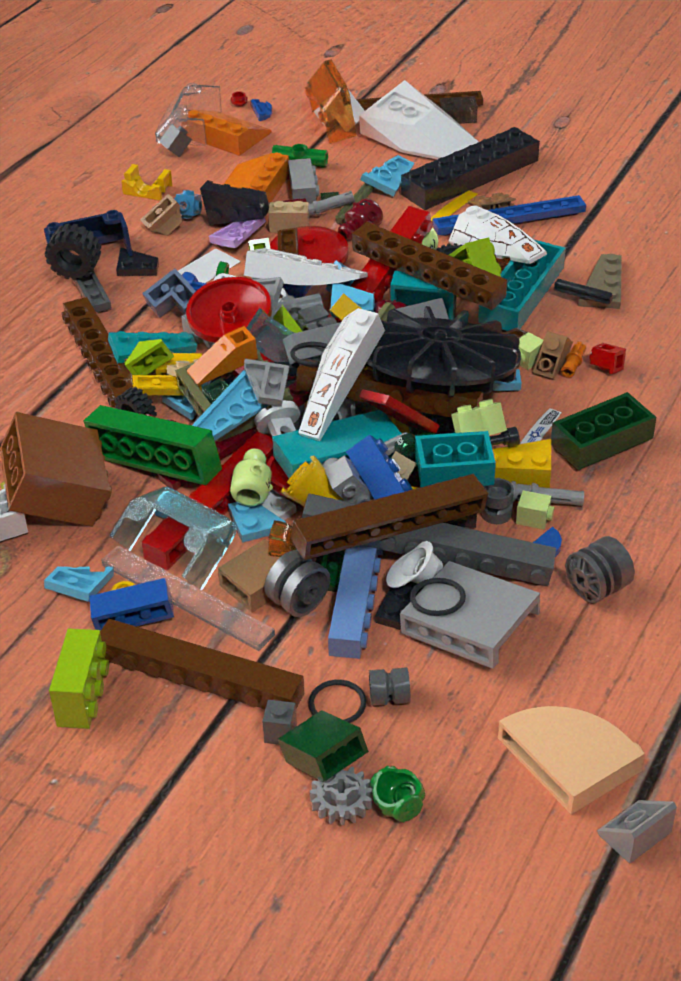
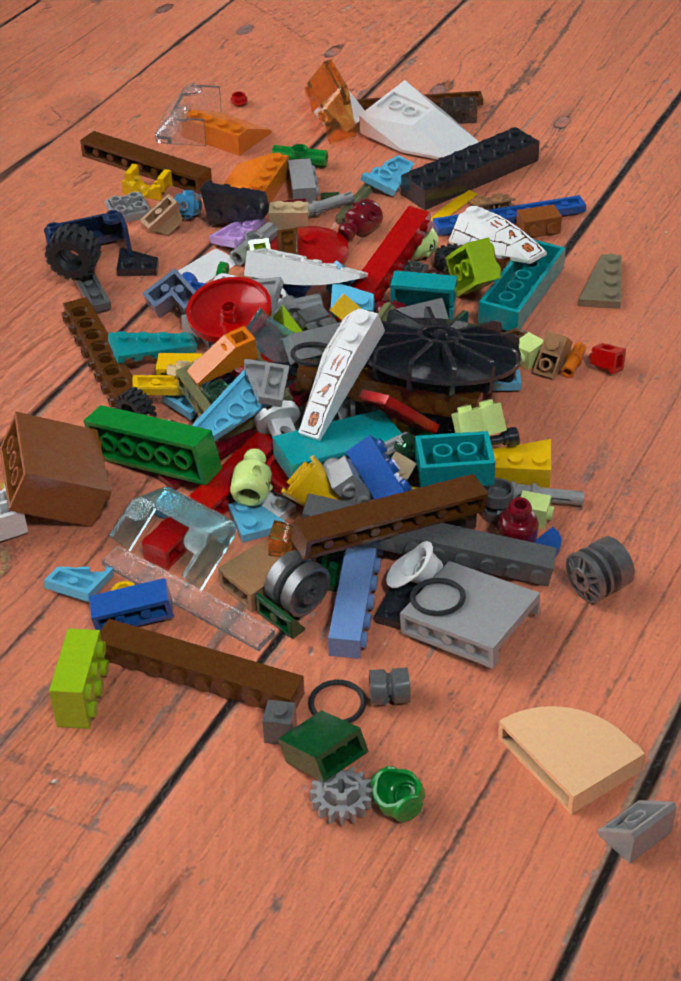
lime slope [124,339,174,375] -> none
dark grey brick [159,124,192,157] -> none
blue tile [251,99,272,121] -> none
reddish brown brick [352,222,507,310] -> none
white sticker [520,408,562,444] -> none
dark green brick [551,392,657,470] -> none
black axle [554,279,613,305] -> none
none -> reddish brown brick [80,131,212,194]
none -> light grey tile [105,192,151,222]
none -> light grey piece [230,222,278,266]
none -> dark green slope [256,593,305,639]
none -> dark red piece [494,497,539,543]
none -> dark orange brick [516,204,562,238]

